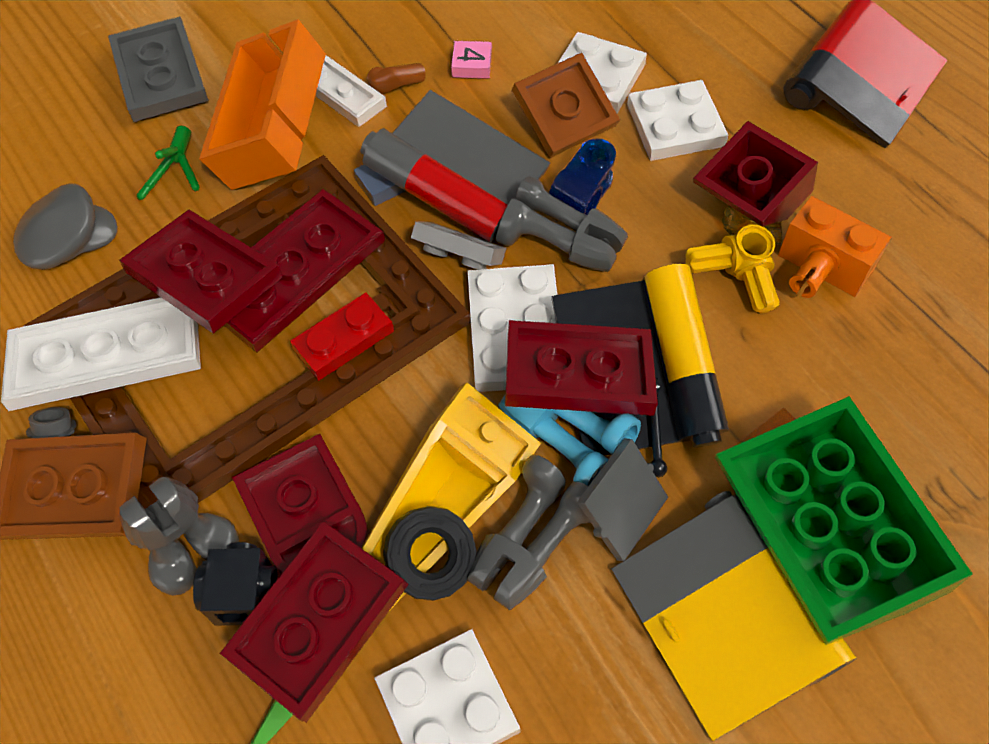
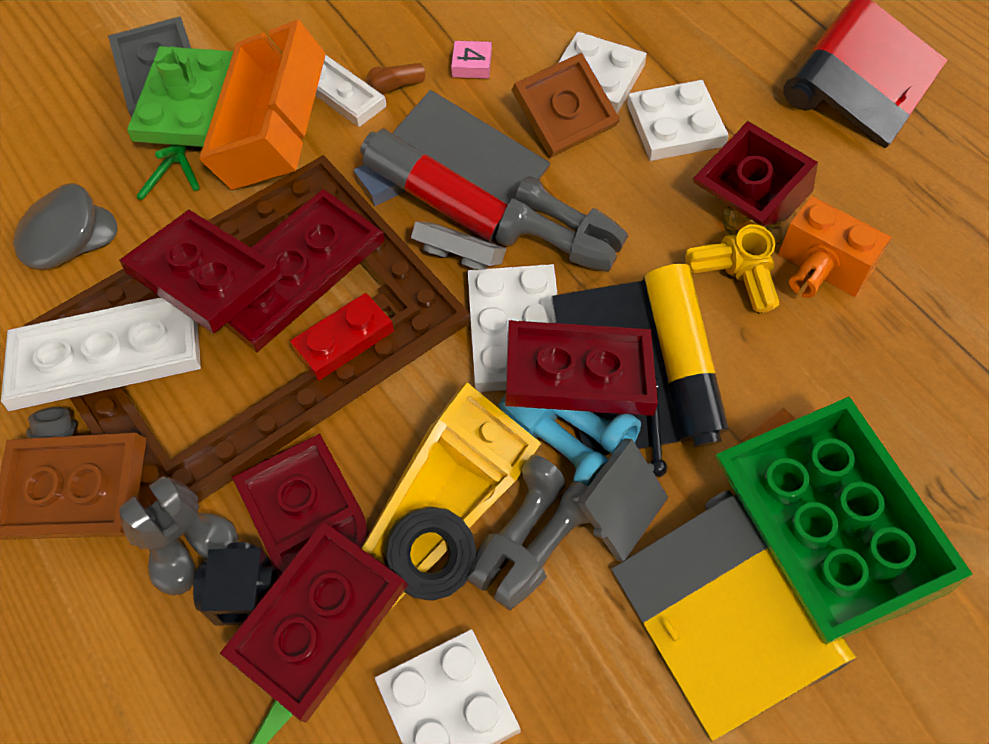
clear blue piece [549,139,616,215] -> none
none -> bright green plate [127,46,234,147]

